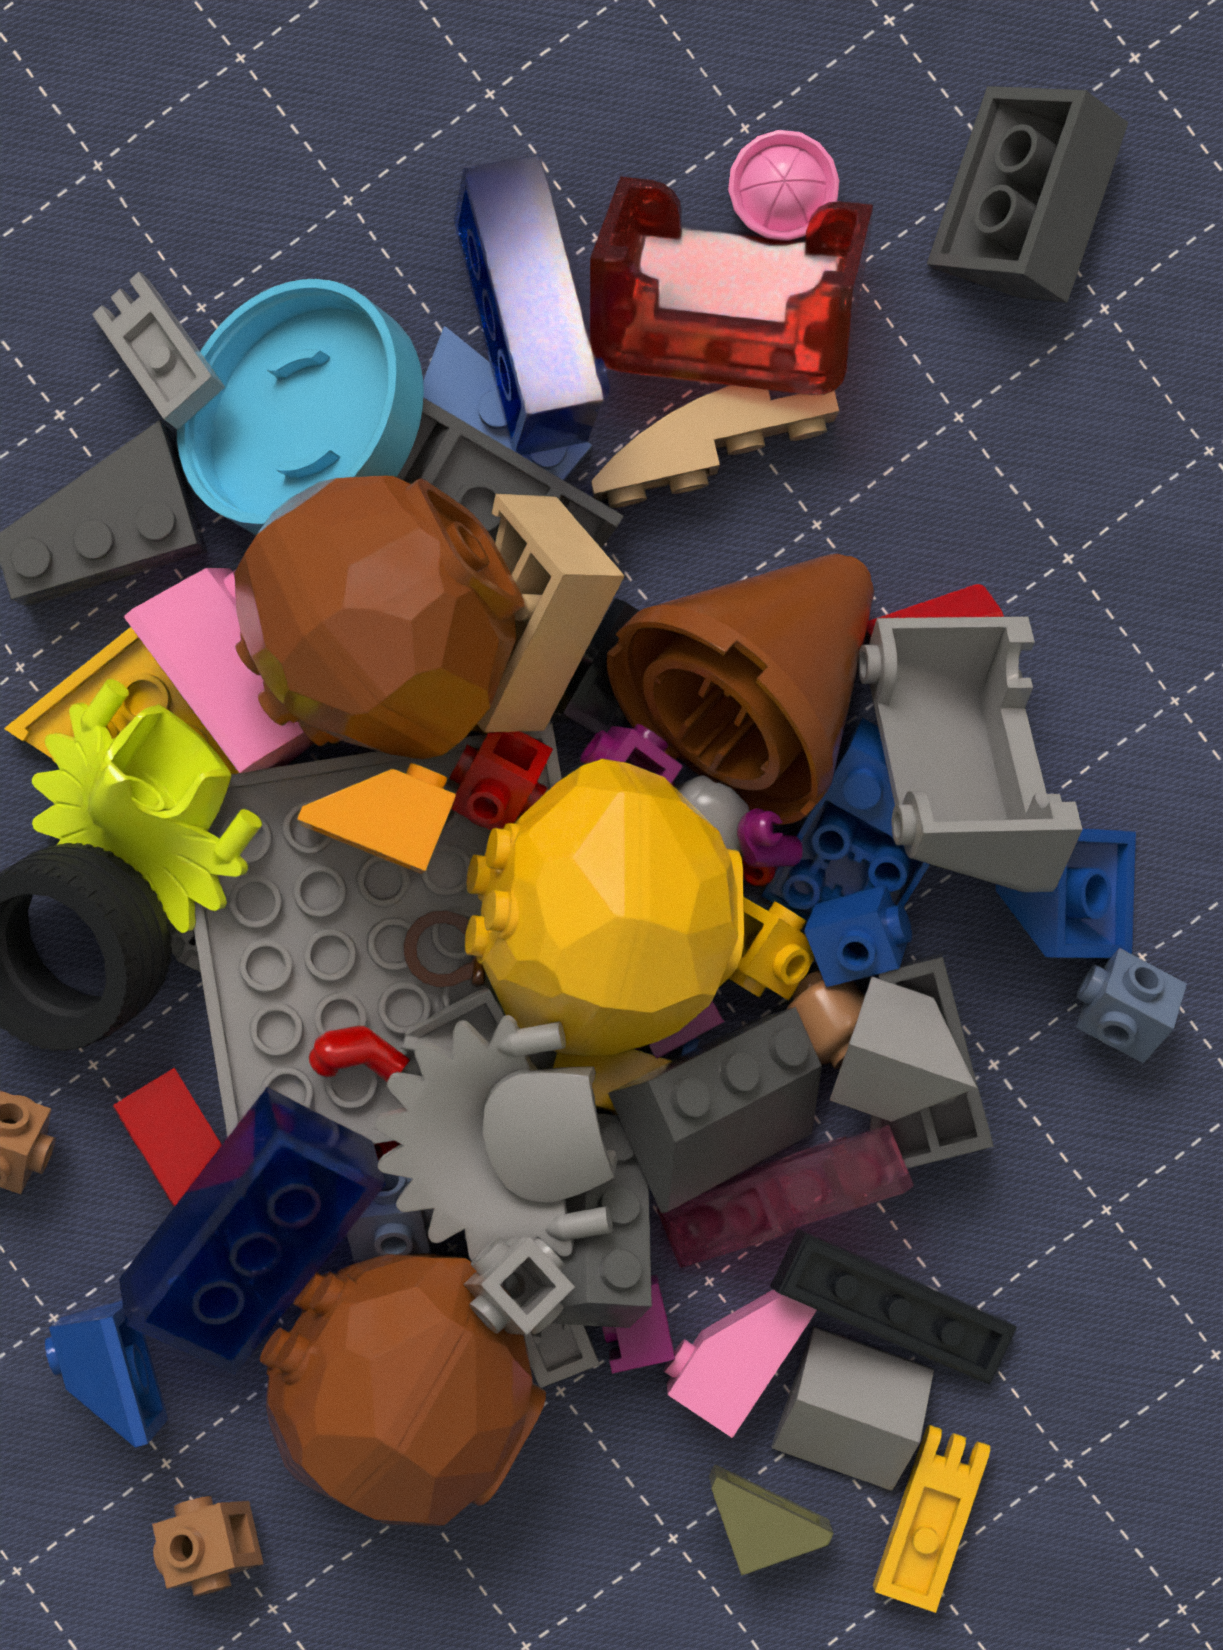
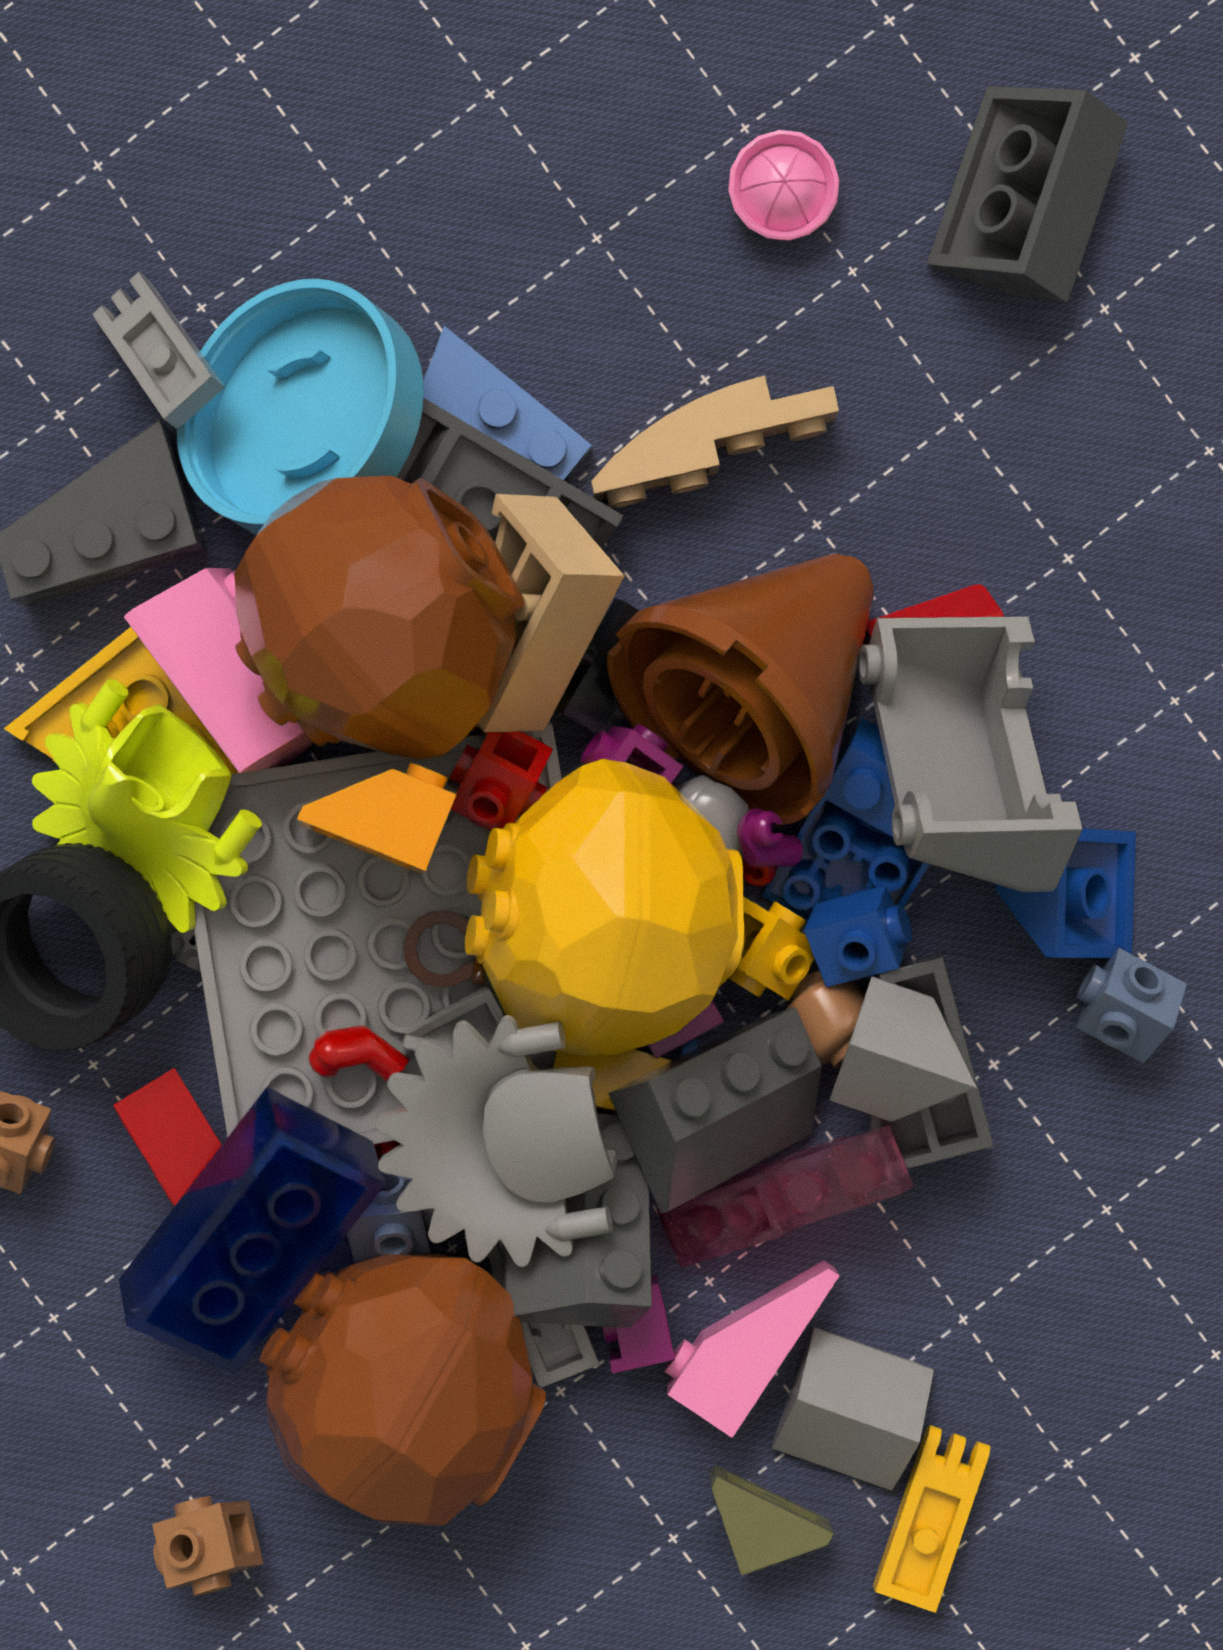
blue slope [45,1297,168,1447] -> none
clear blue brick [454,154,610,455] -> none
light grey brick [463,1237,575,1335] -> none
clear red windscreen [590,176,873,395] -> none
black tile [770,1228,1017,1385] -> none

